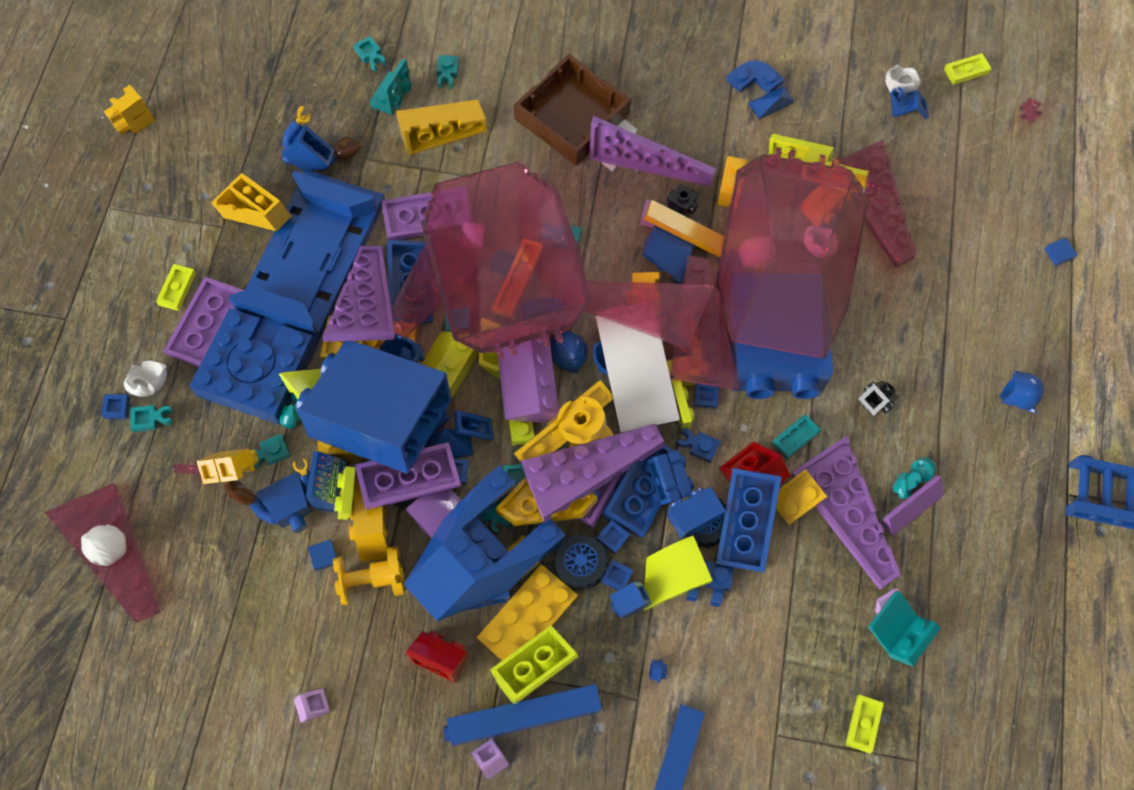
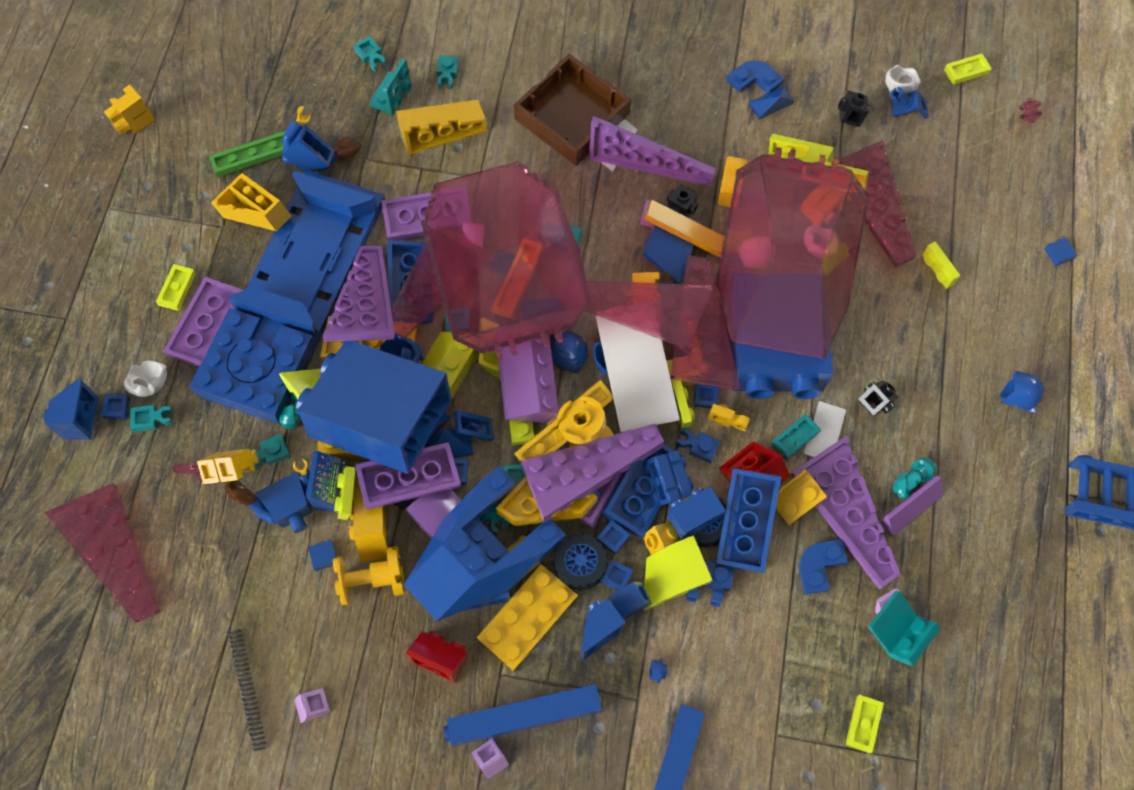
white hair [82,524,127,566] -> none
neon yellow slope [490,625,579,703] -> none
none -> blue slope [44,380,99,440]
none -> bright green plate [209,131,285,177]
none -> dark grey piece [227,629,266,751]
none -> blue slope [581,598,626,660]
none -> yellow bracket [643,522,681,555]
none -> yellow plate [708,403,750,431]
none -> blue plate [798,540,848,595]
none -> white sticker [804,401,846,457]
none -> black brick [838,90,870,127]
none -> neon yellow plate [922,241,961,289]

